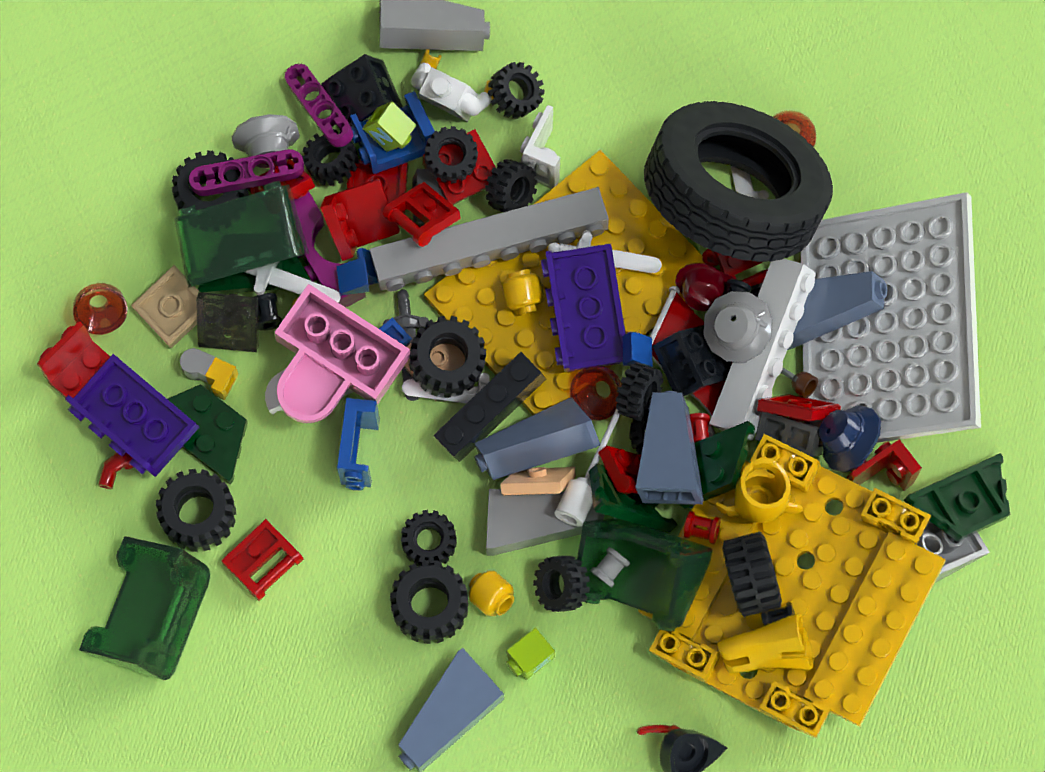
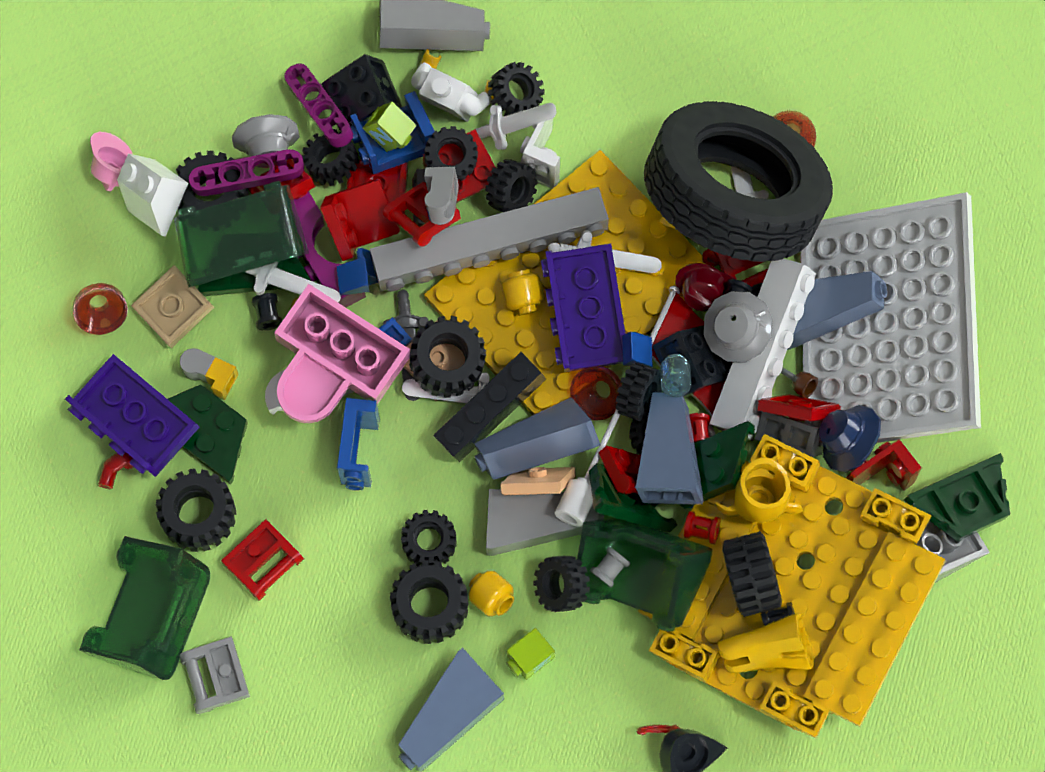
red bracket [37,321,110,398] -> none
clear smoke plate [196,292,259,352] -> none
none -> bright pink piece [90,132,133,191]
none -> white slope [117,153,188,236]
none -> light grey plate [179,636,250,714]
none -> light grey leg [424,167,459,225]
none -> white sword [476,103,556,150]
none -> clear light blue brick [660,354,691,397]

